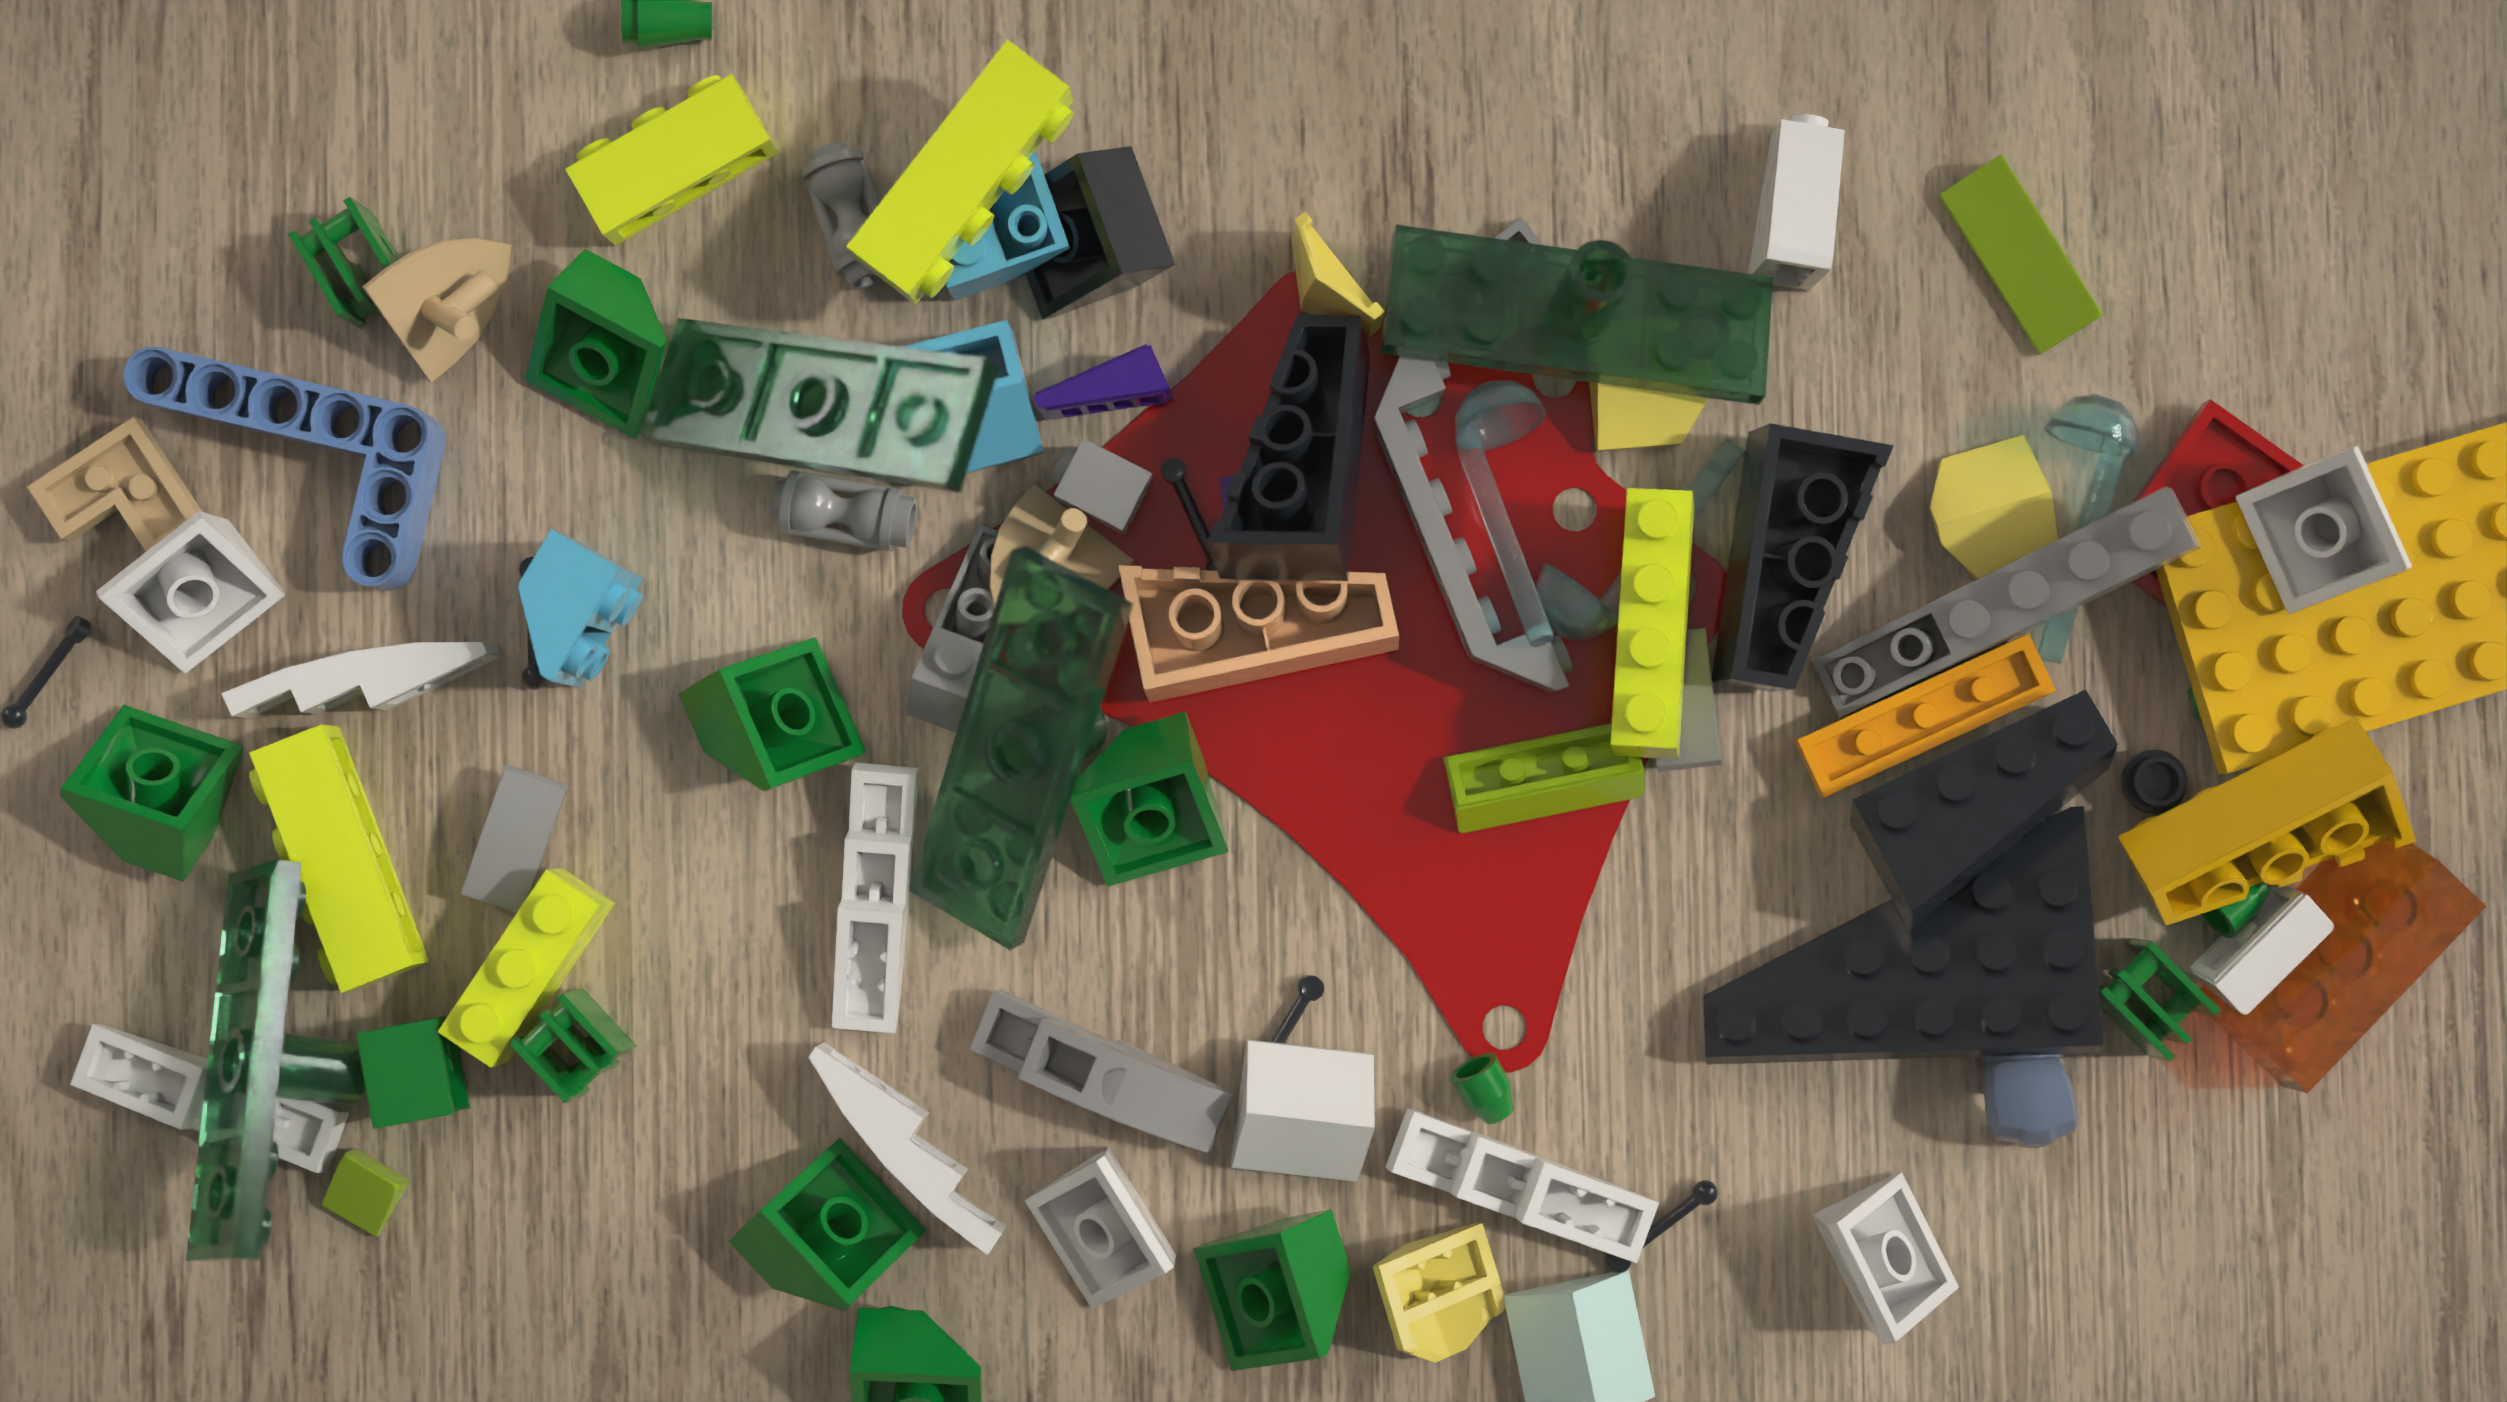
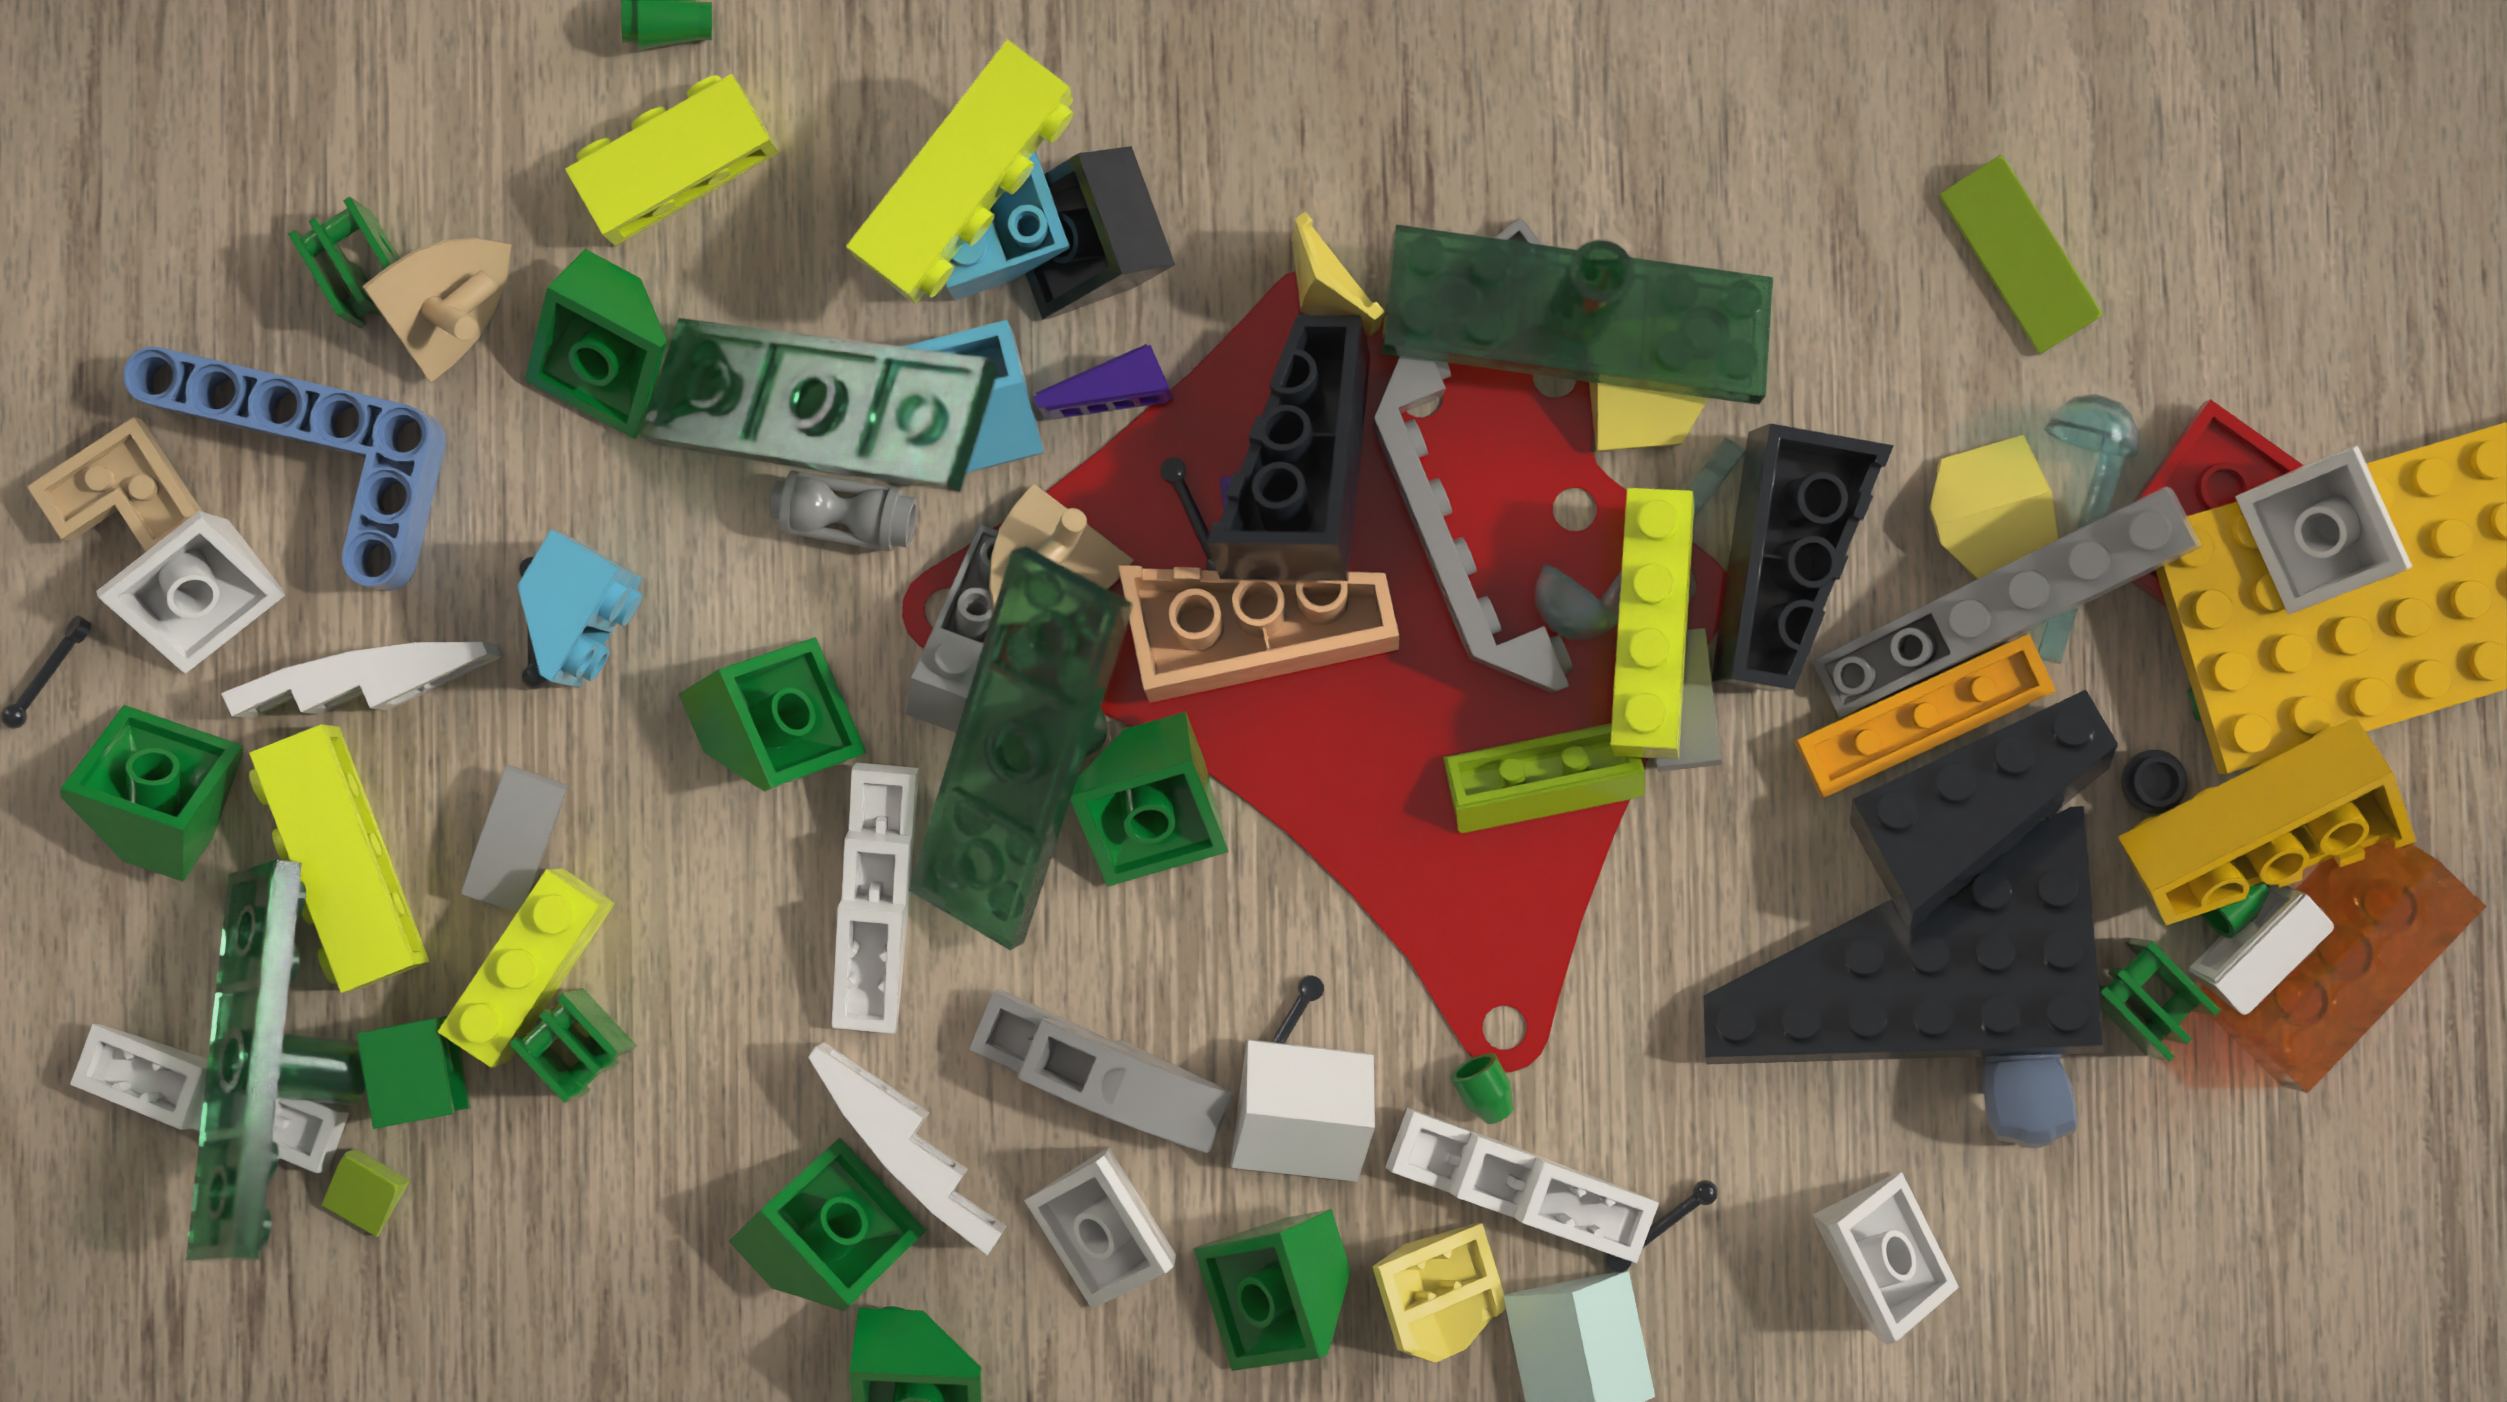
light grey piece [801,142,883,289] -> none
light grey brick [1050,438,1154,536] -> none
clear light blue piece [1454,379,1554,647] -> none
white slope [1747,114,1845,291] -> none

